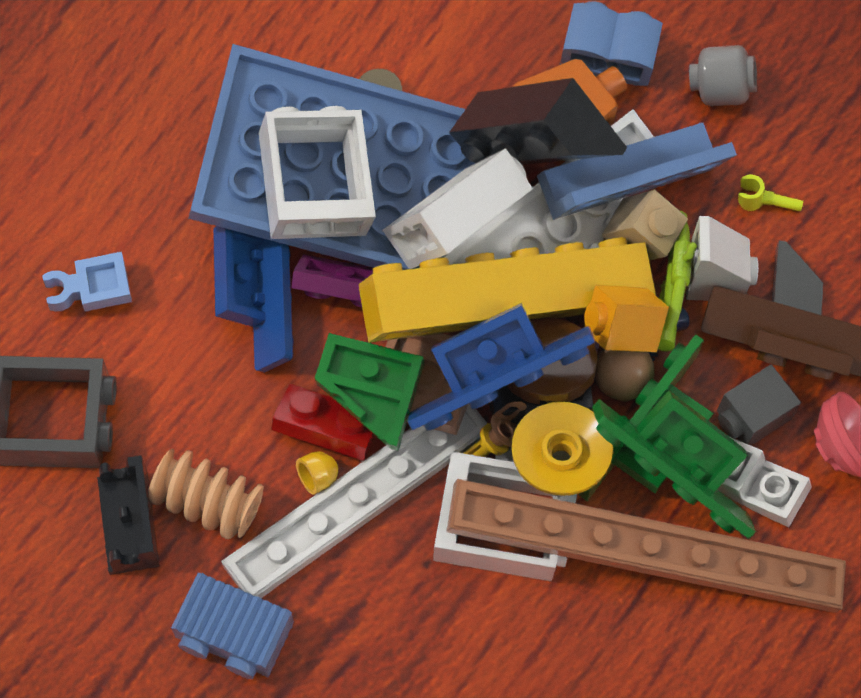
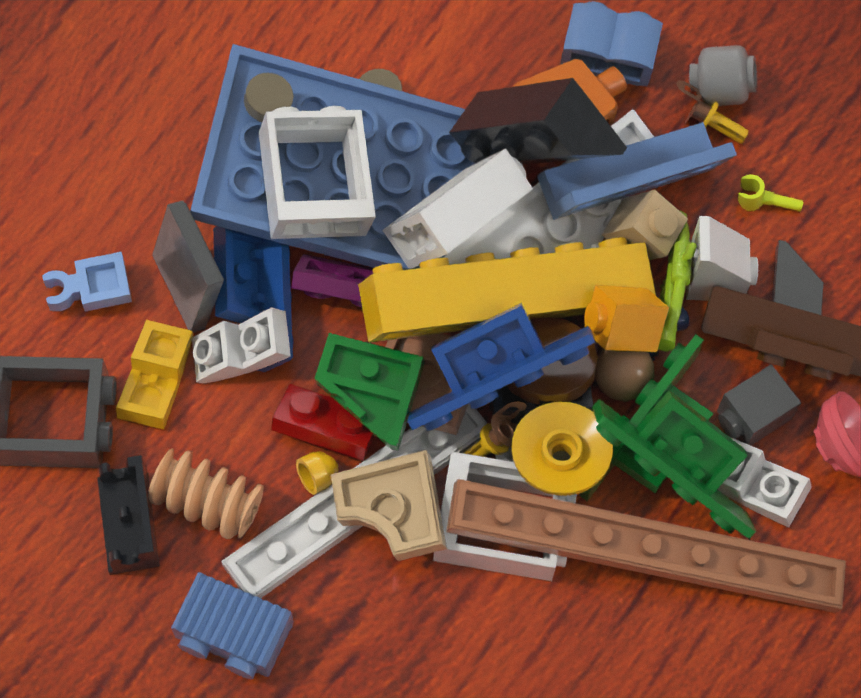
none -> yellow slope [116,320,193,430]
none -> dark grey tile [152,201,224,333]
none -> white slope [192,307,291,384]
none -> dark tan tile [244,73,294,122]
none -> tan tile [331,450,447,561]
none -> yellow piece [677,80,749,144]

